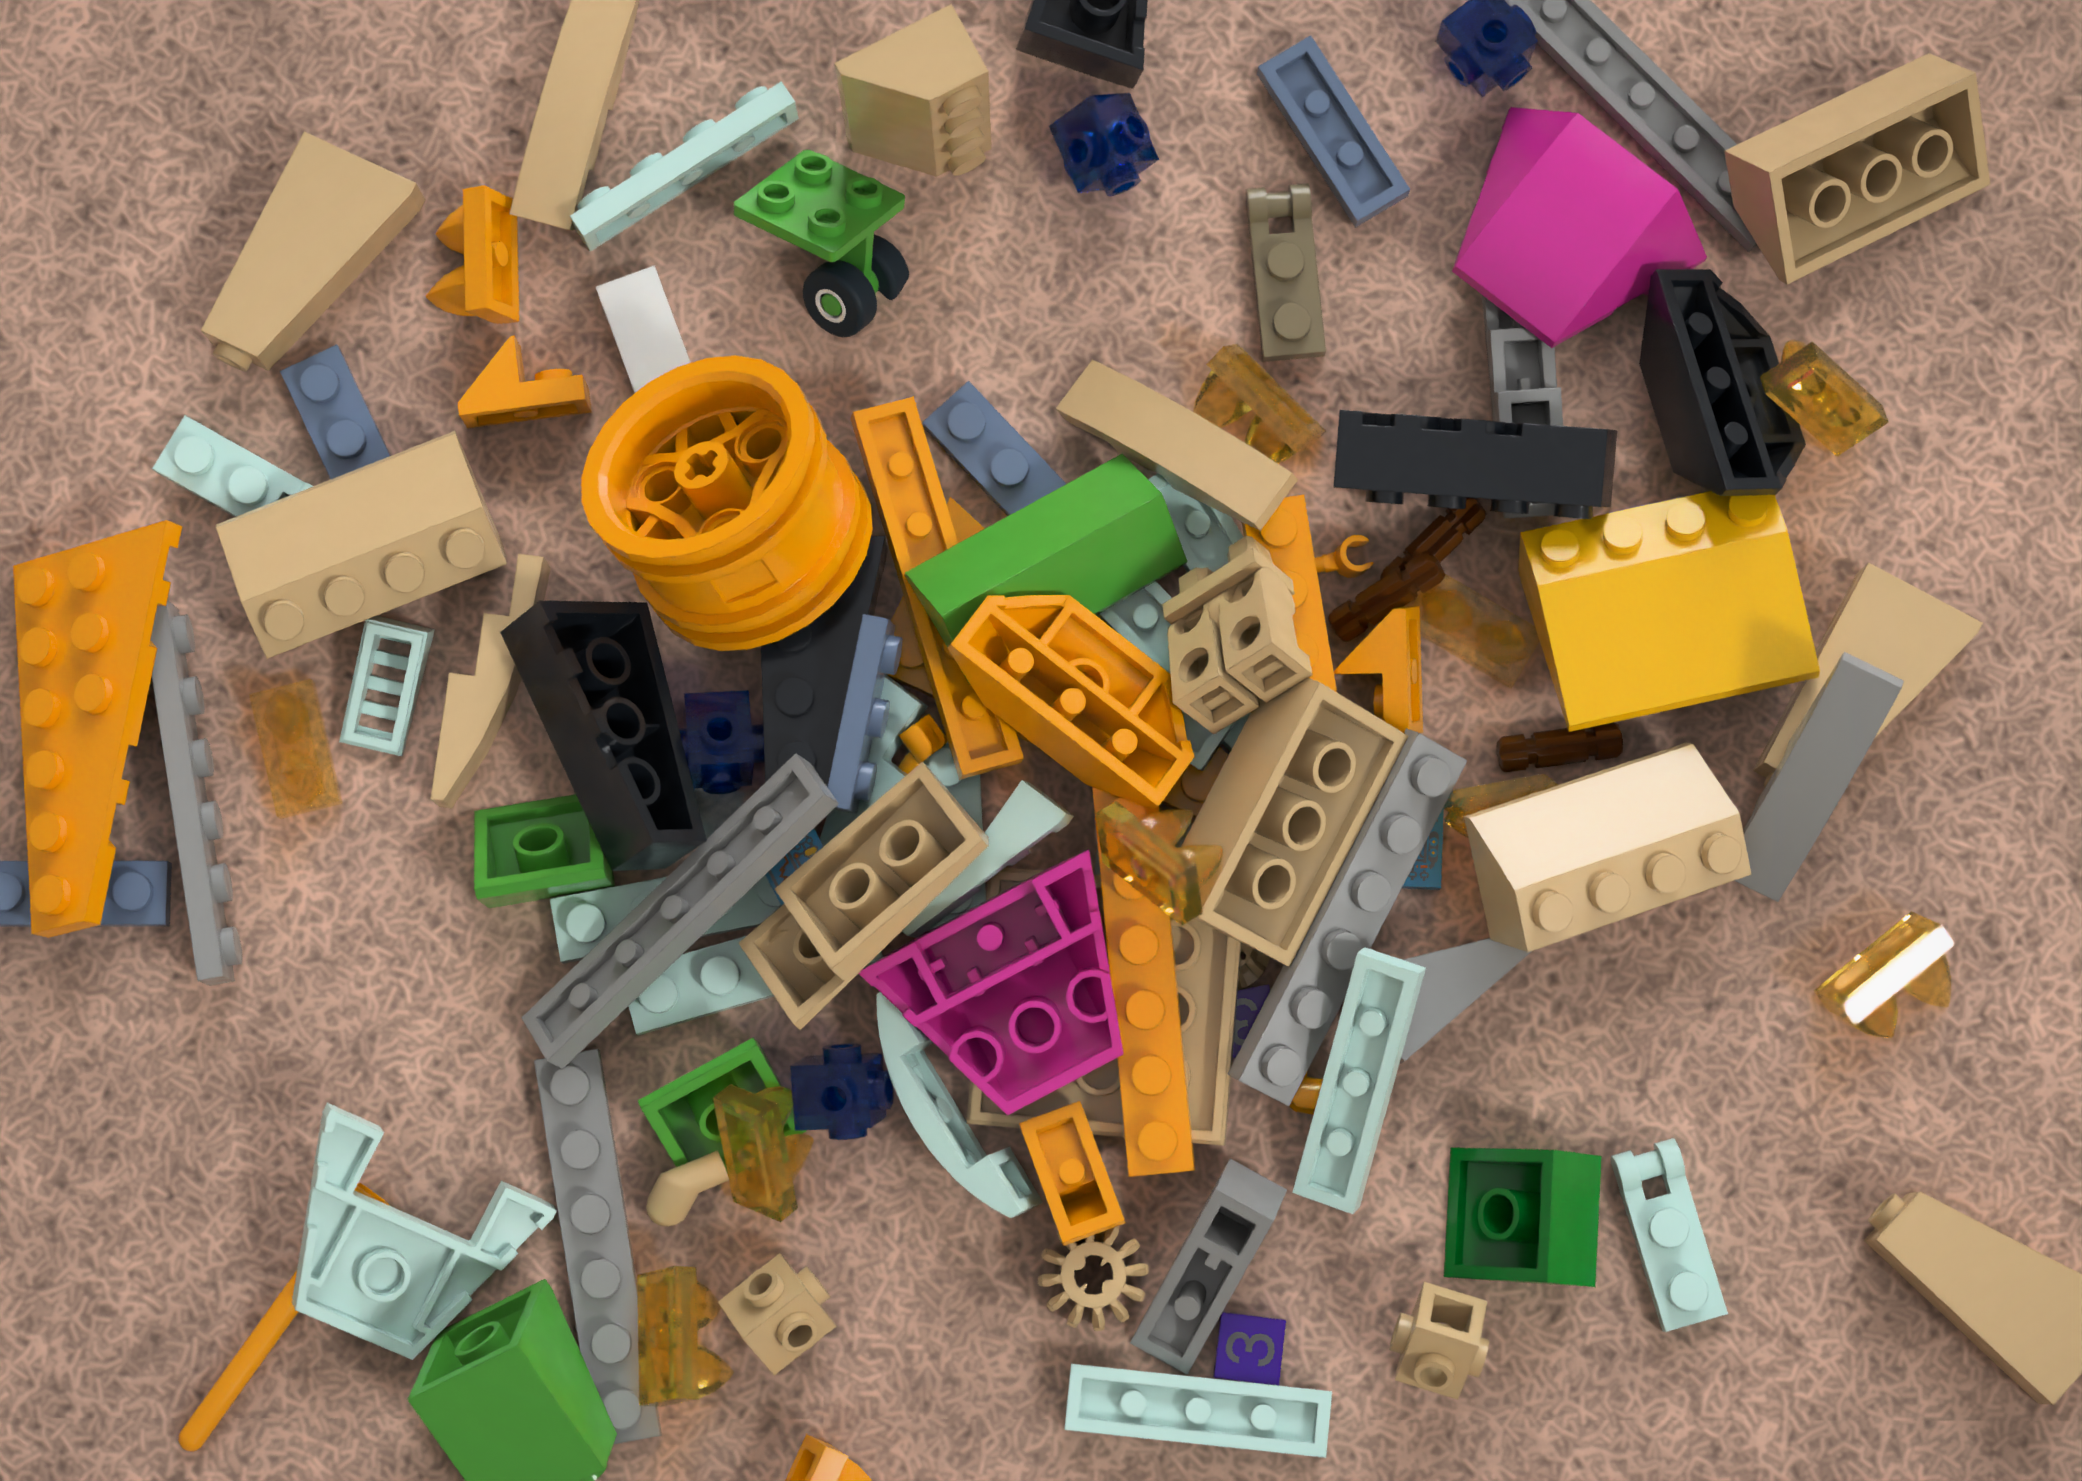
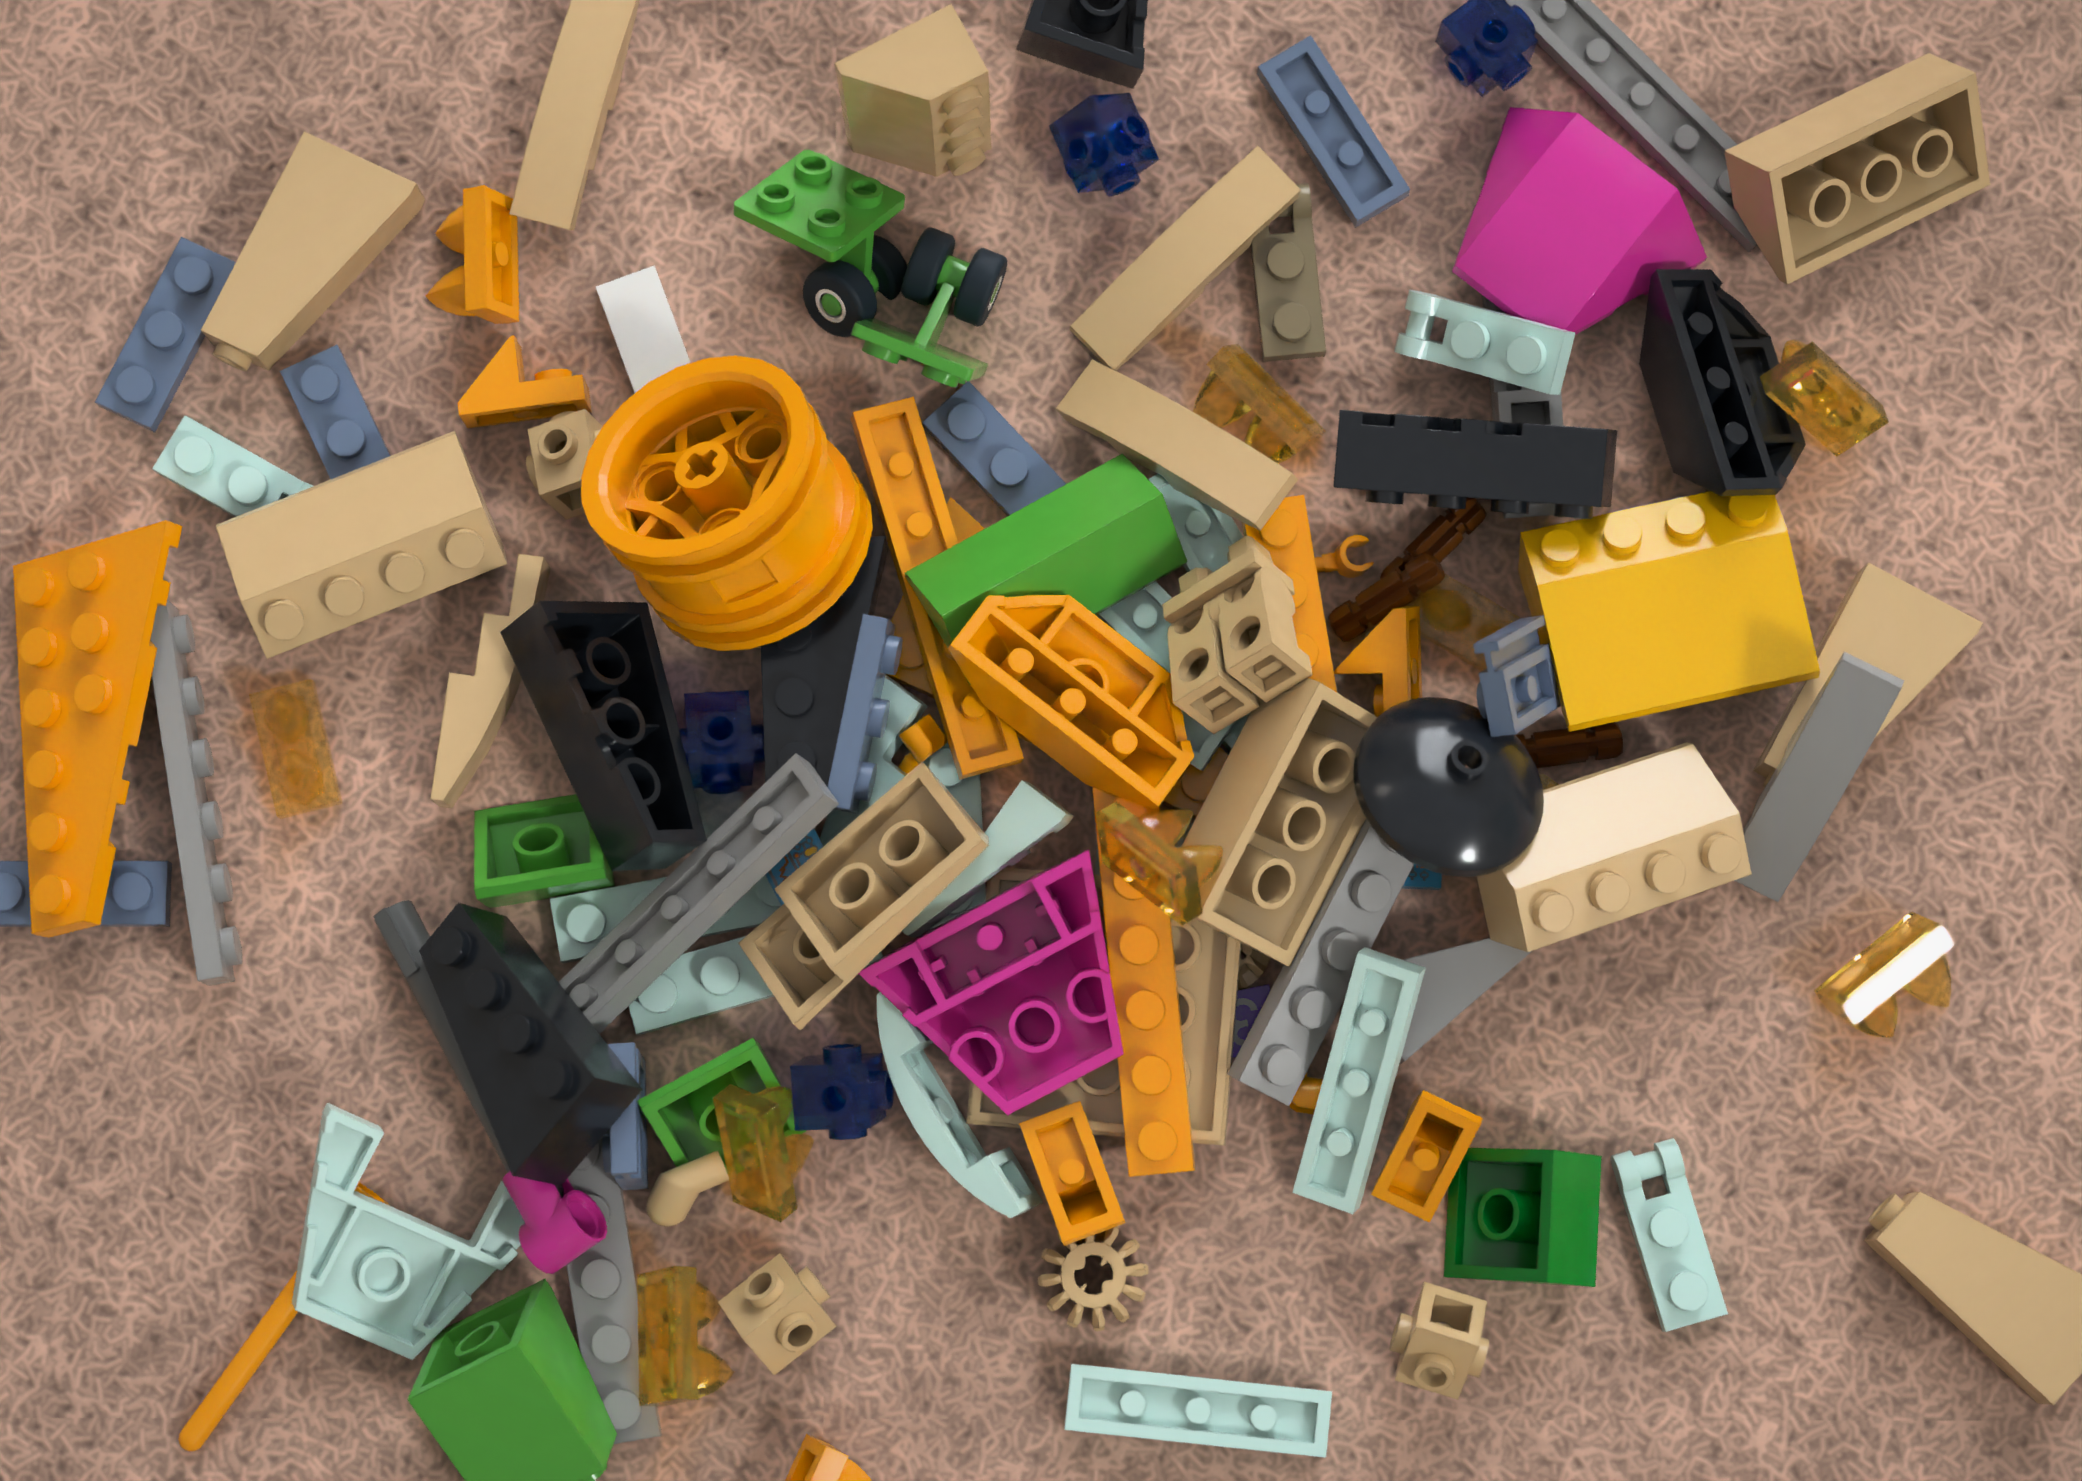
light aqua slope [339,616,435,756] -> none
light aqua plate [570,81,799,252] -> none
light grey slope [1130,1159,1287,1374] -> none
dark purple tile [1213,1312,1286,1386] -> none
none -> sand blue plate [95,237,236,433]
none -> piece [373,900,607,1274]
none -> black wedge [419,902,643,1186]
none -> tan brick [526,409,603,520]
none -> sand blue plate [602,1042,648,1190]
none -> plate [851,227,1007,388]
none -> tan slope [1070,146,1301,371]
none -> black dish [1353,697,1544,877]
none -> light orange slope [1371,1090,1483,1223]
none -> light aqua plate [1395,290,1575,395]
none -> sand blue plate [1473,615,1561,737]

